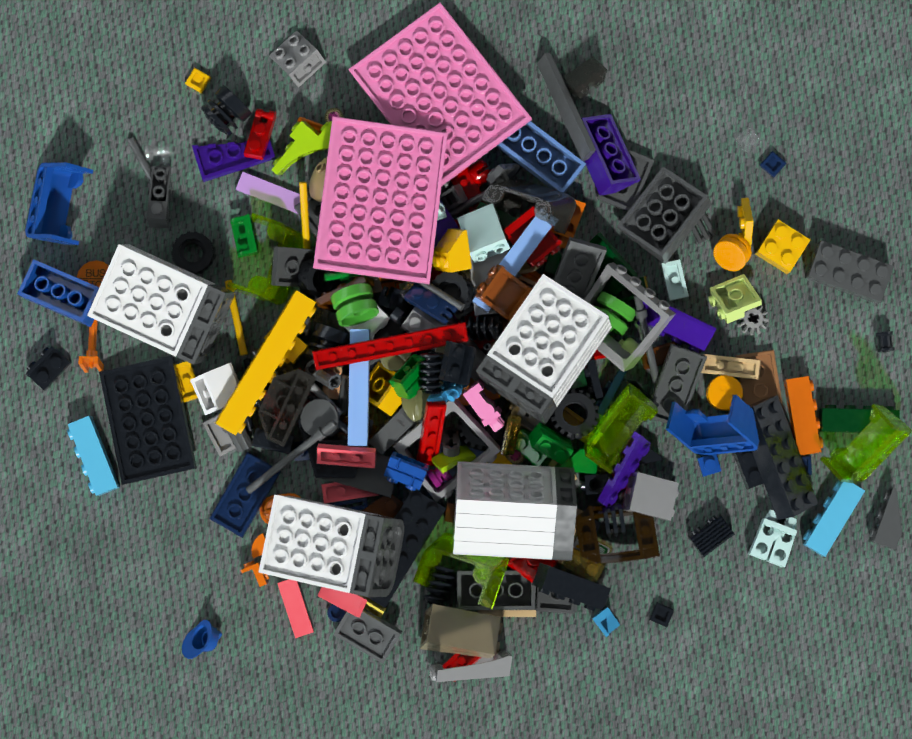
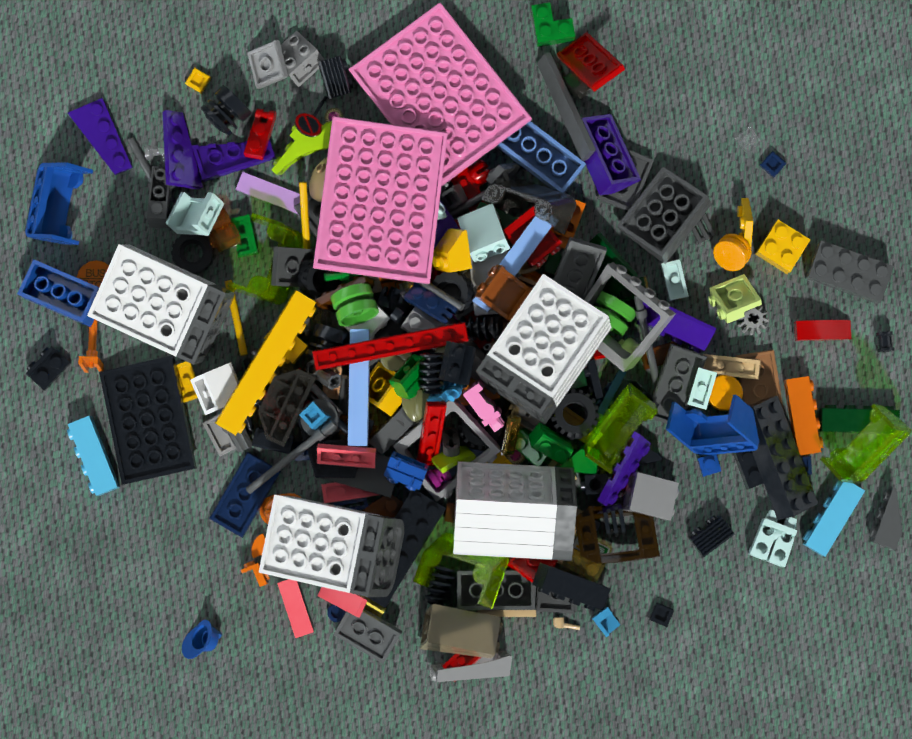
none -> dark purple wing [68,98,133,175]
none -> dark purple wing [162,110,203,189]
none -> light aqua panel [166,192,225,236]
none -> clear orange brick [209,208,240,252]
none -> light grey tile [247,40,288,89]
none -> piece [294,96,327,137]
none -> dark azure panel [299,401,331,430]
none -> black brick [317,56,353,99]
none -> green brick [531,2,575,47]
none -> tan hand [553,617,580,630]
none -> red tile [557,32,625,92]
none -> light aqua plate [688,367,717,410]
none -> red slope [794,320,852,341]

